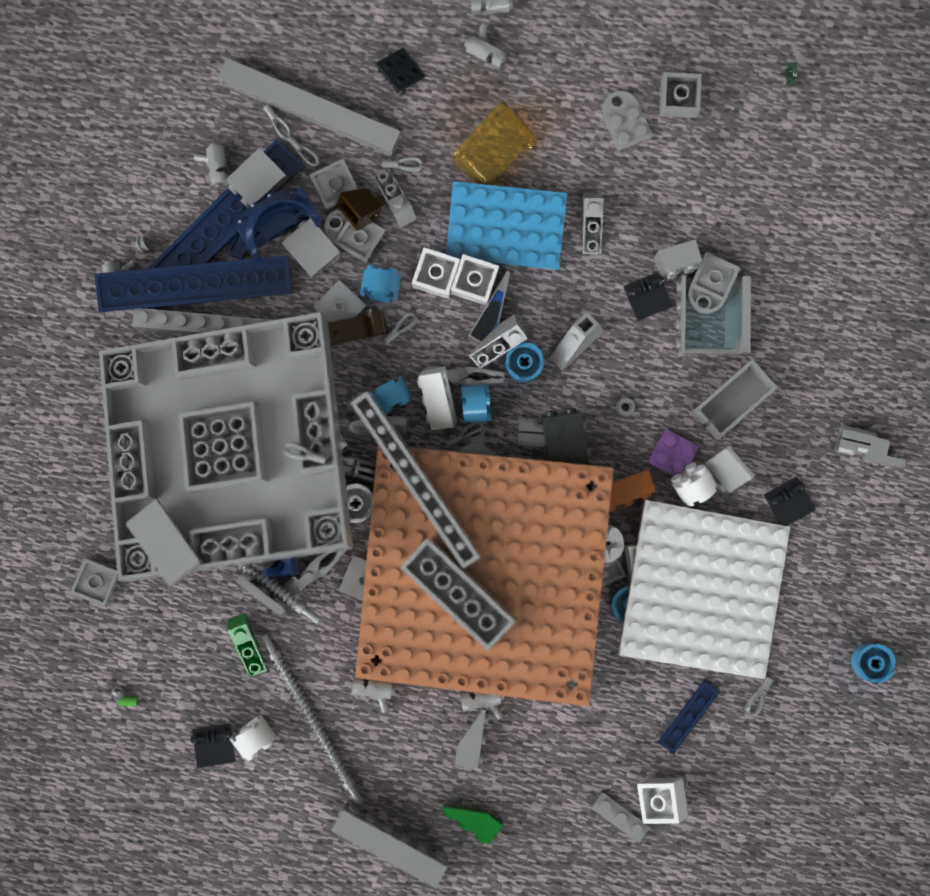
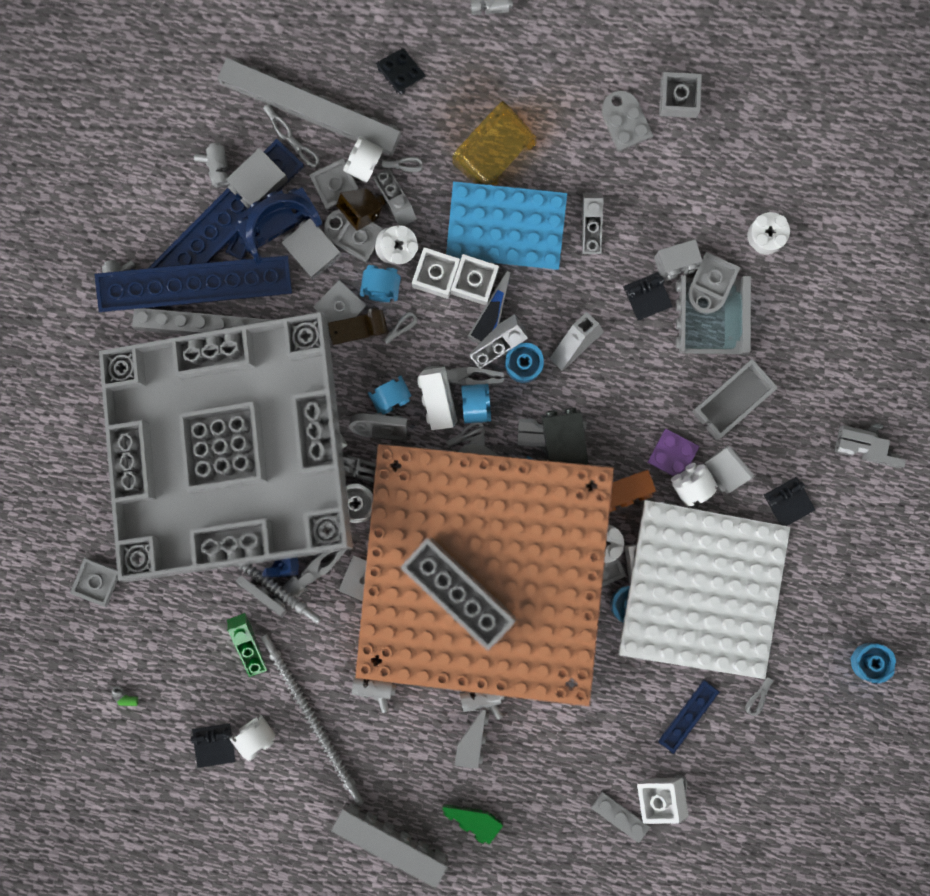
light grey tile [125,499,202,587] -> none
light grey plate [134,236,151,254] -> none
light grey piece [284,442,327,464] -> none
light grey brick [351,392,482,568] -> none
light grey piece [464,24,508,70] -> none
light grey plate [616,397,635,416] -> none
clear green tile [786,62,797,86] -> none
none -> white brick [343,136,383,182]
none -> white brick [375,225,418,265]
none -> white brick [747,212,790,255]

